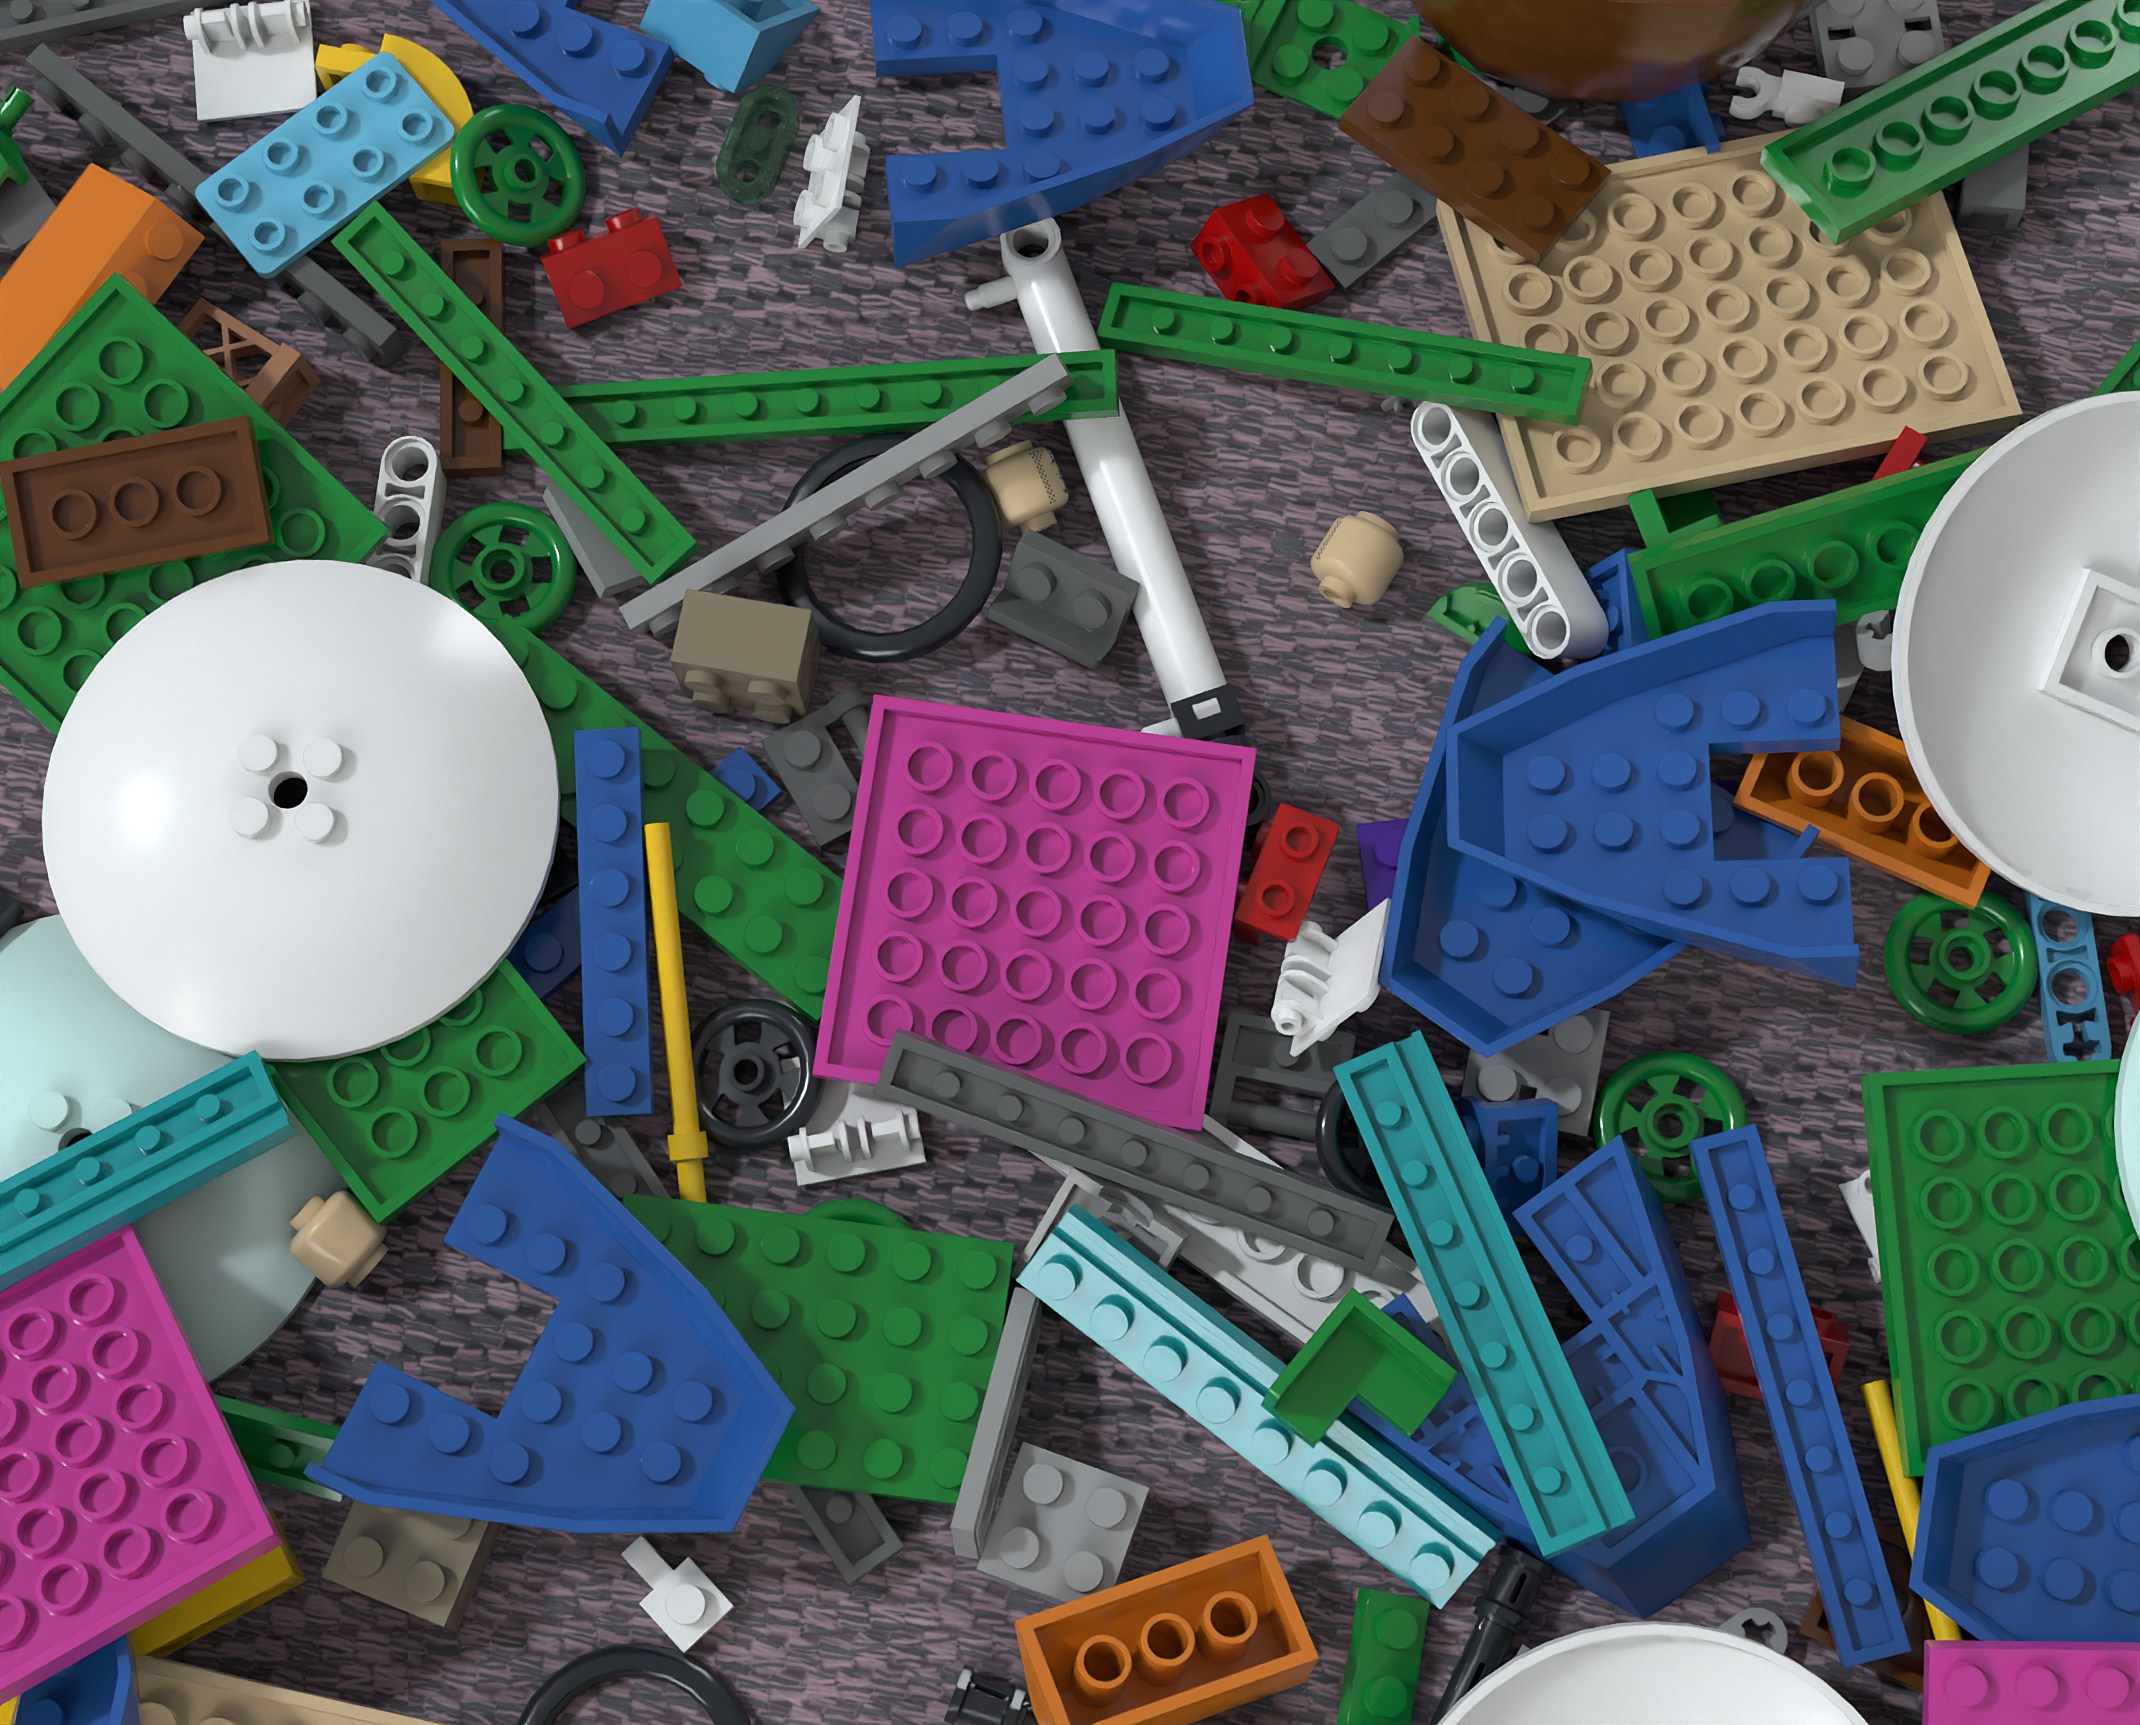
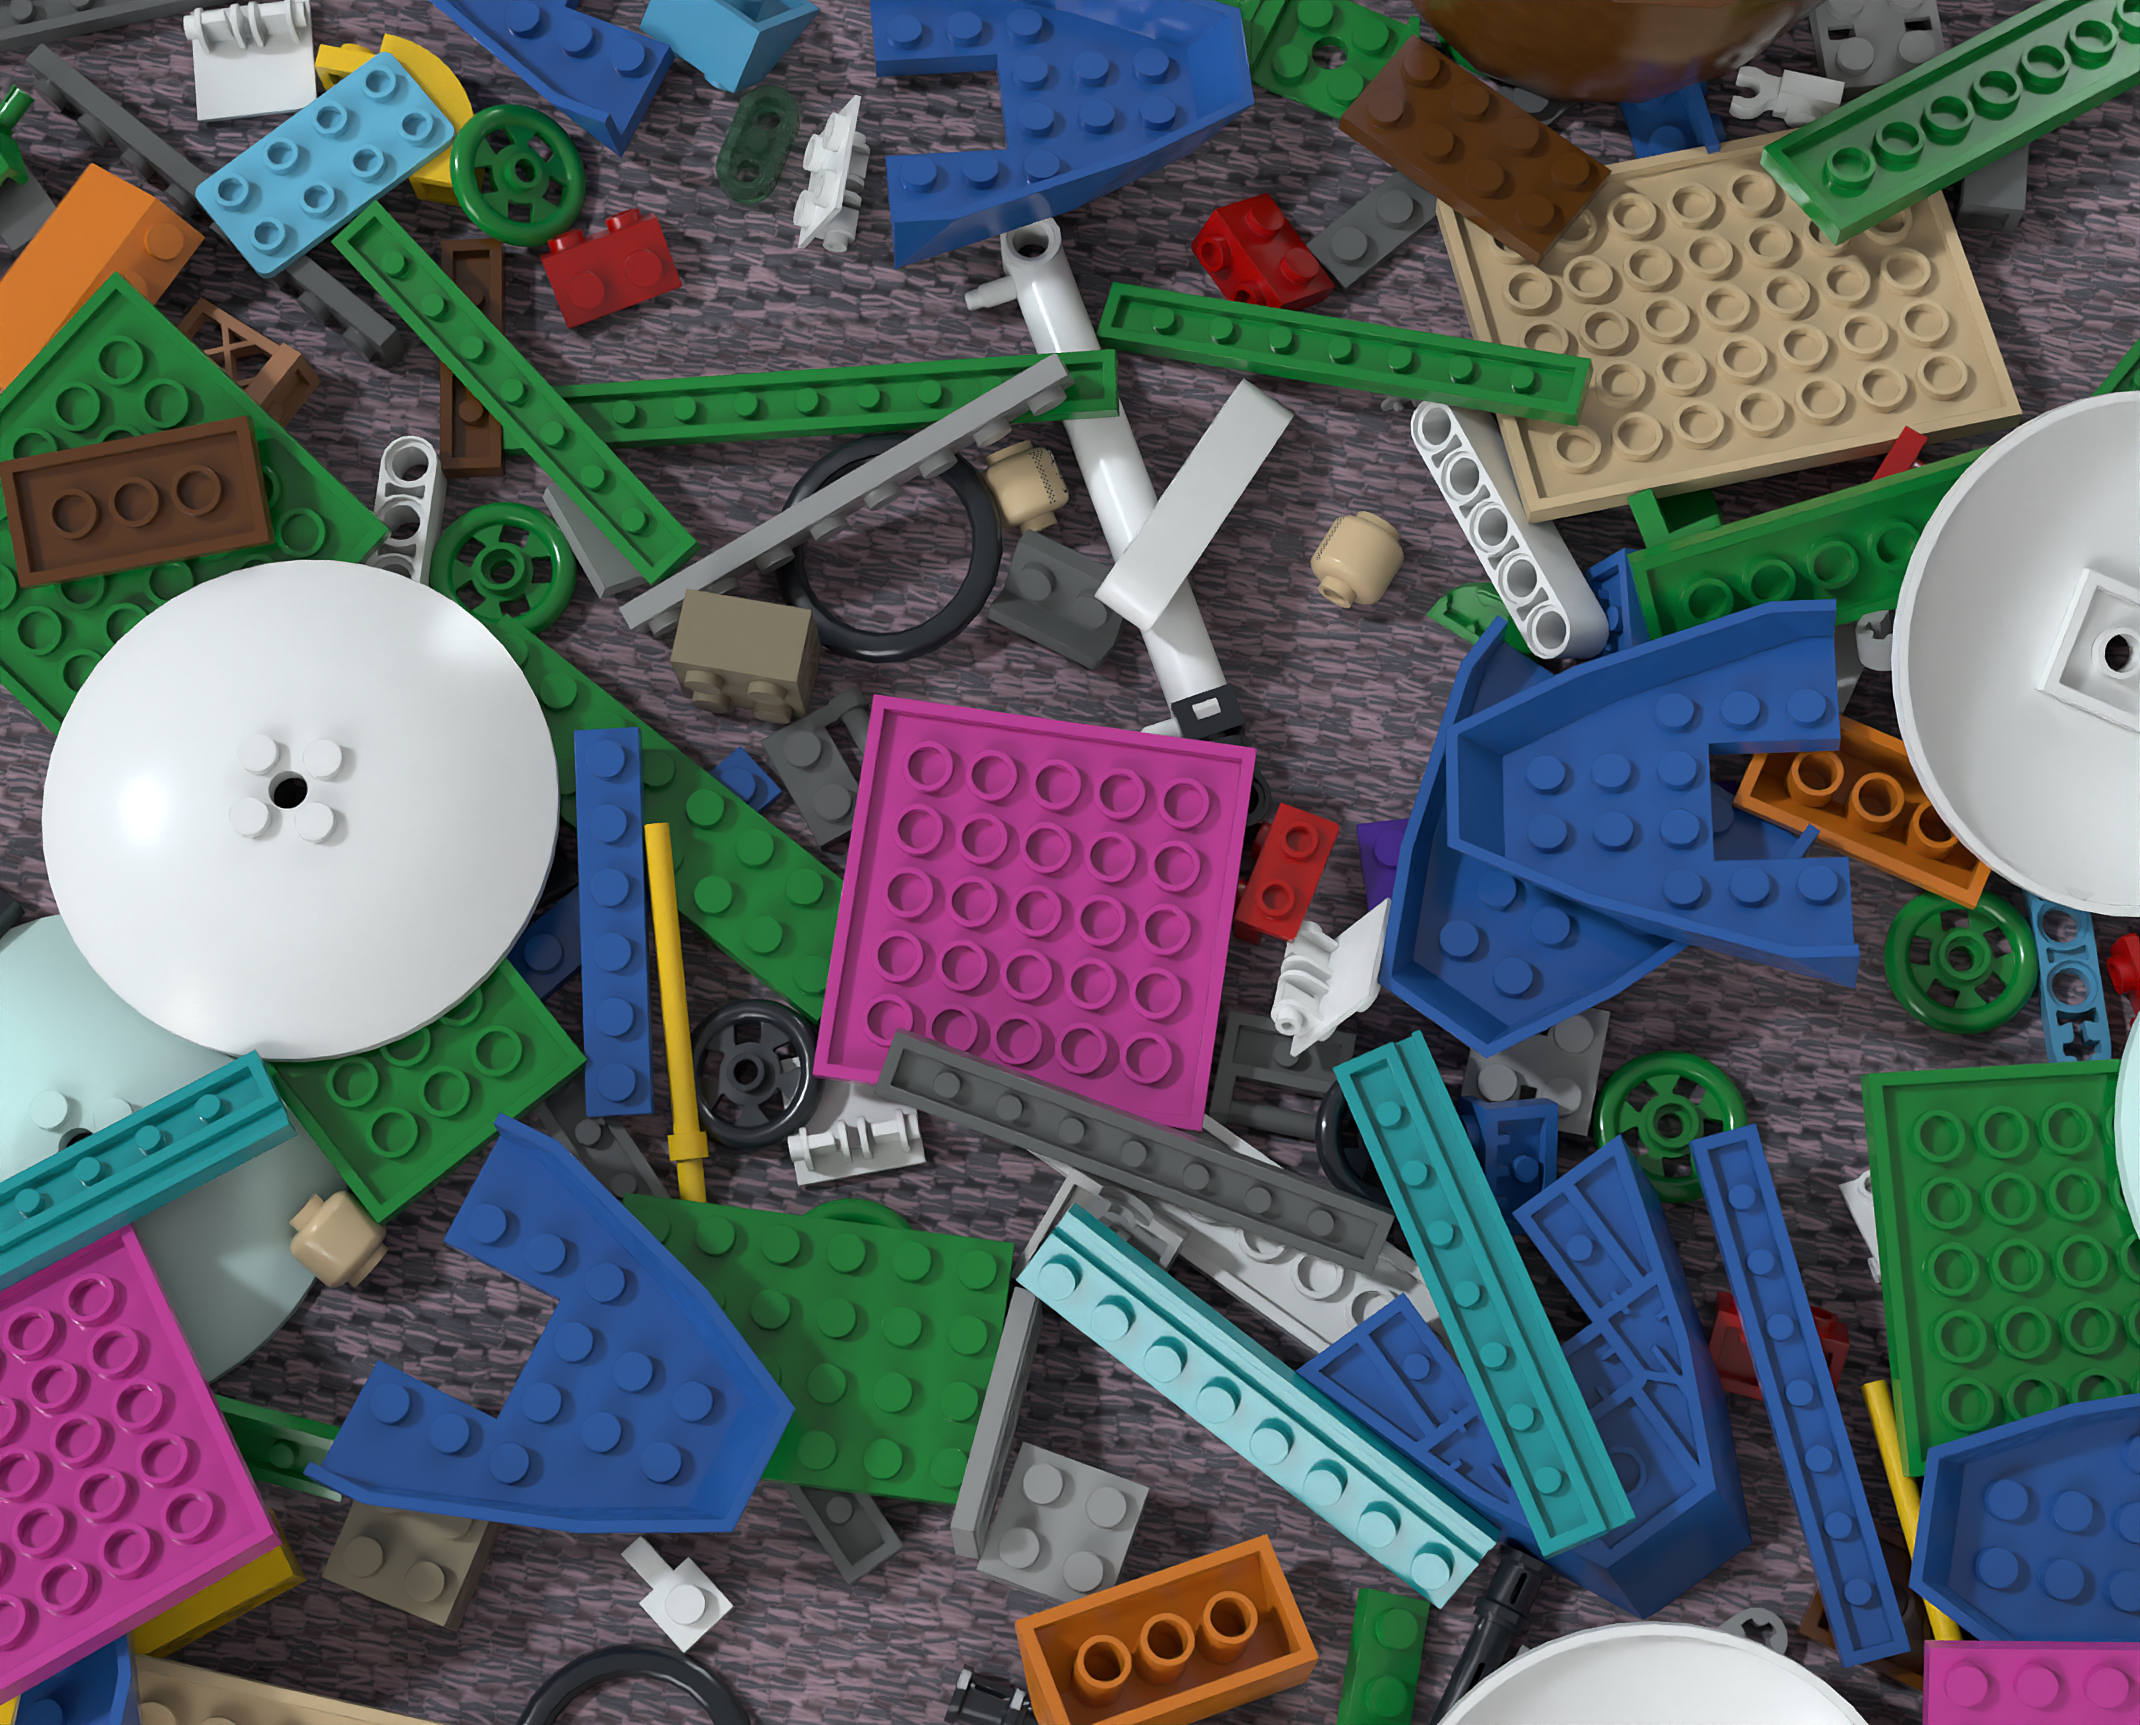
green panel [1261,1287,1459,1449] -> none
none -> white beam [1094,378,1294,633]

